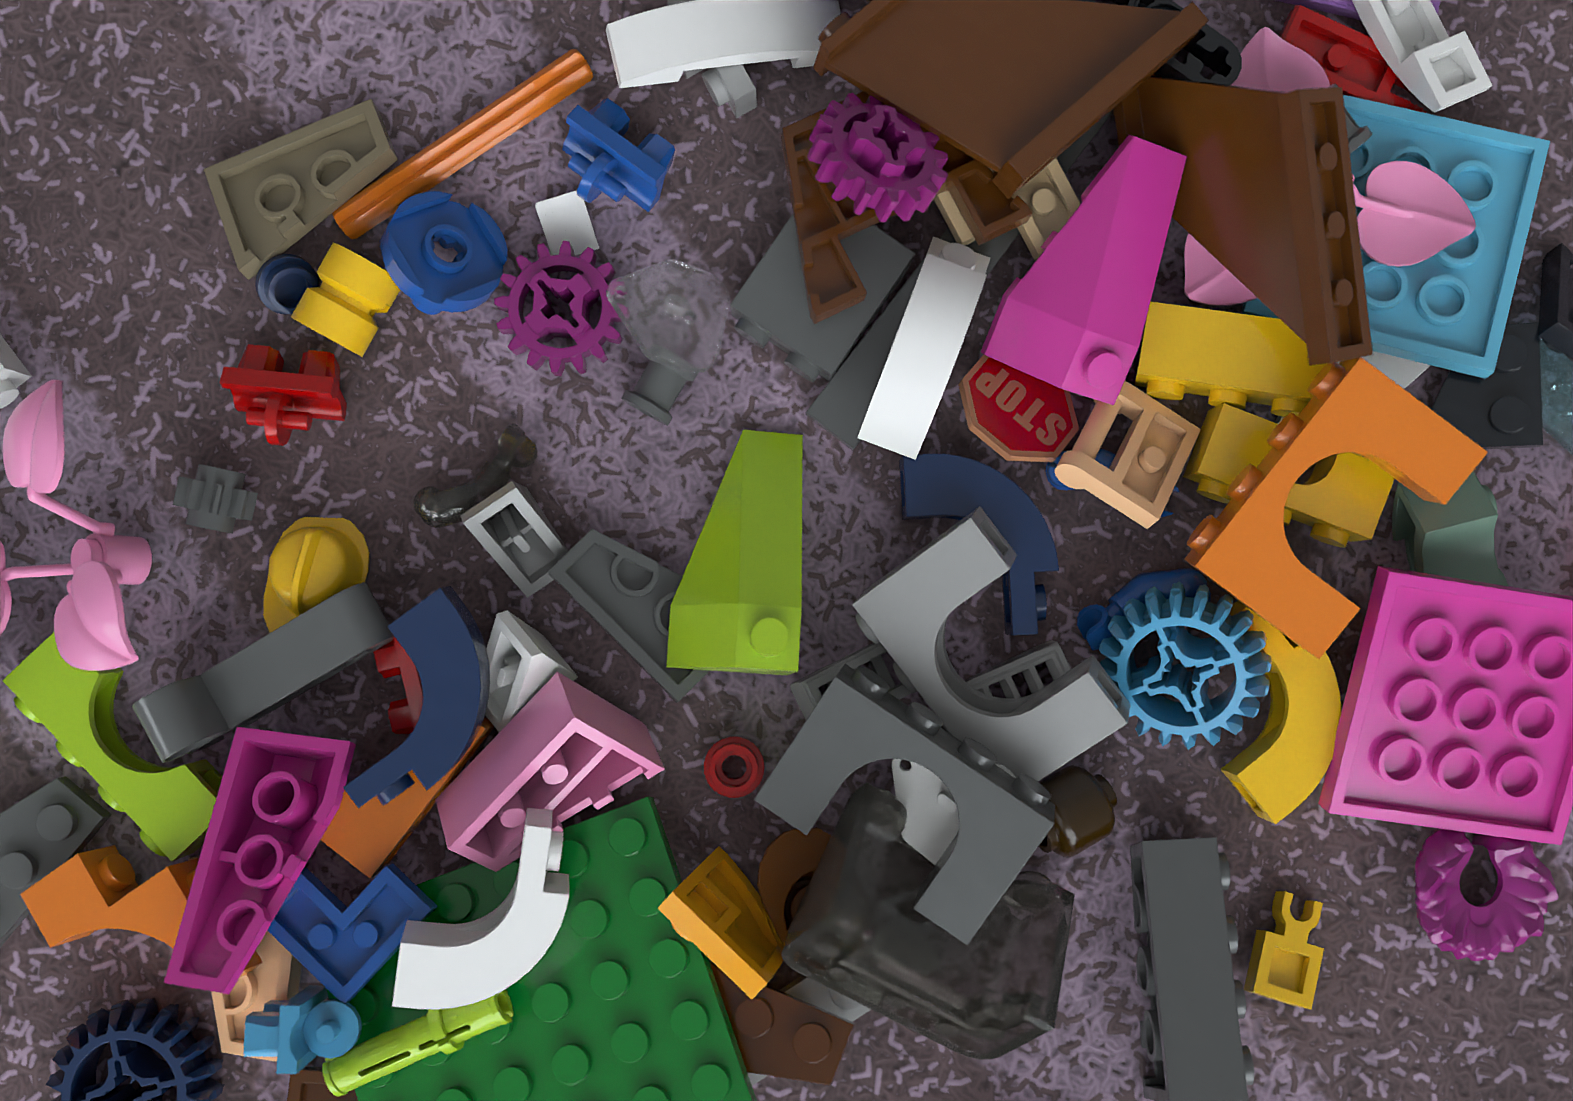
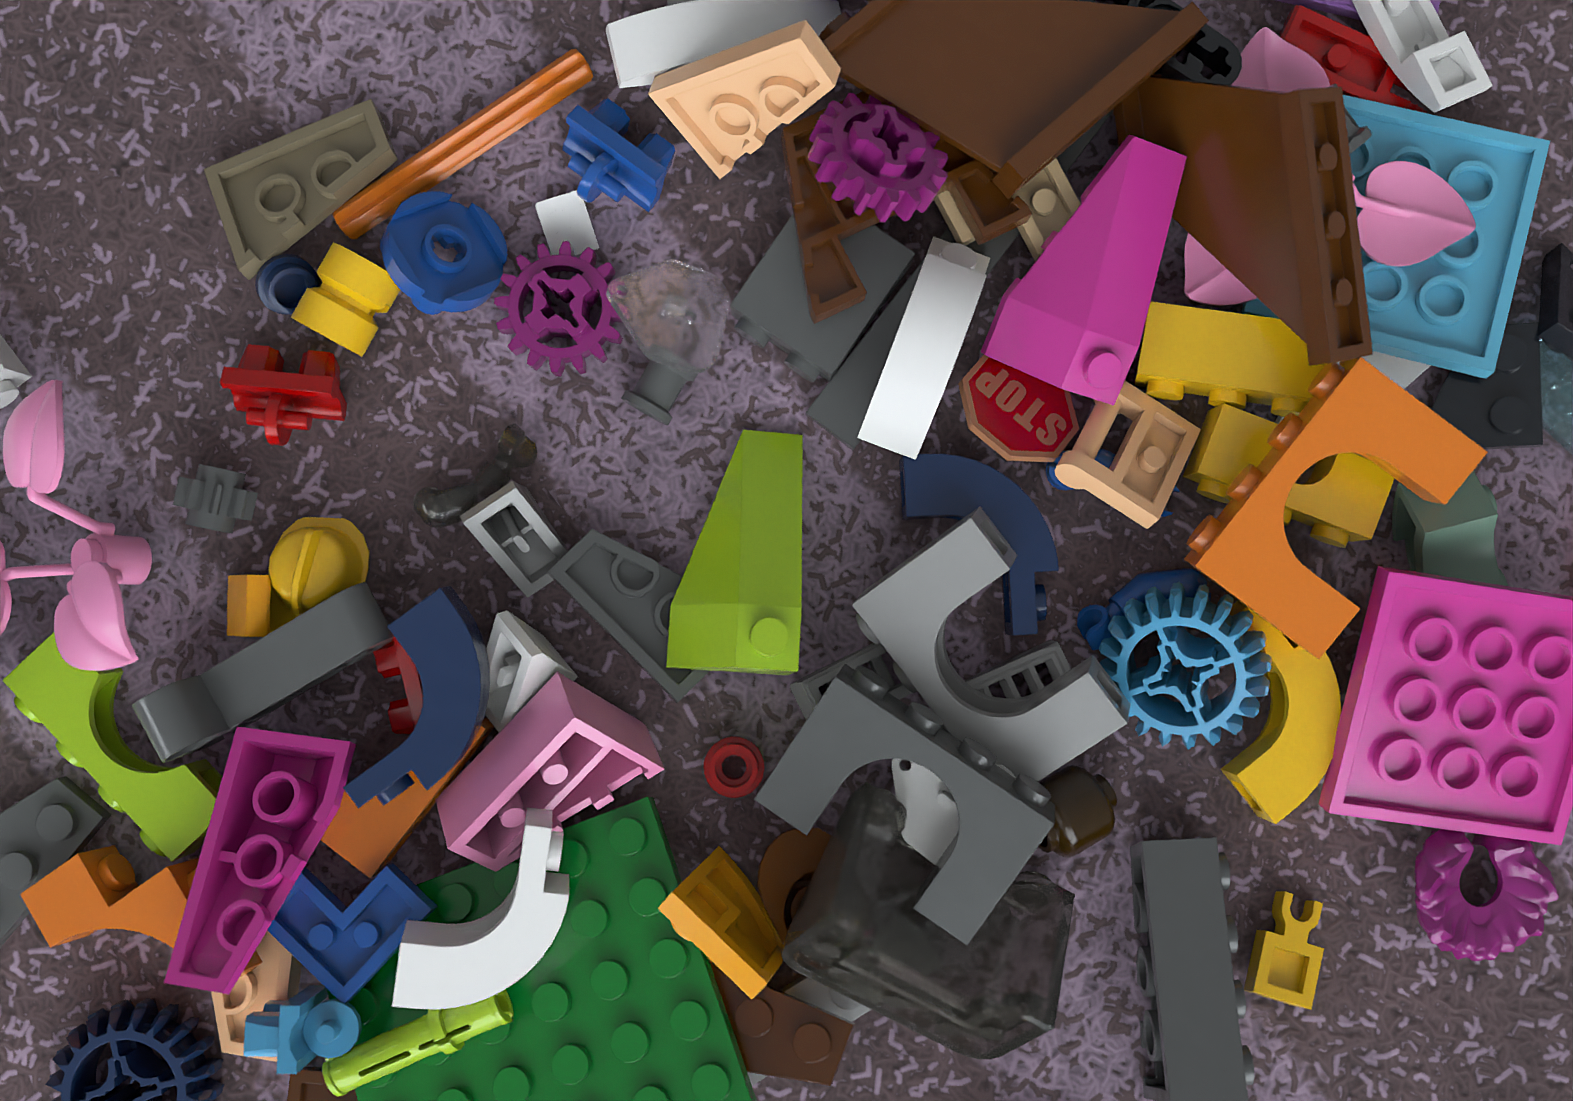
none -> light orange tile [227,575,271,637]
none -> light nougat wing [648,20,841,179]

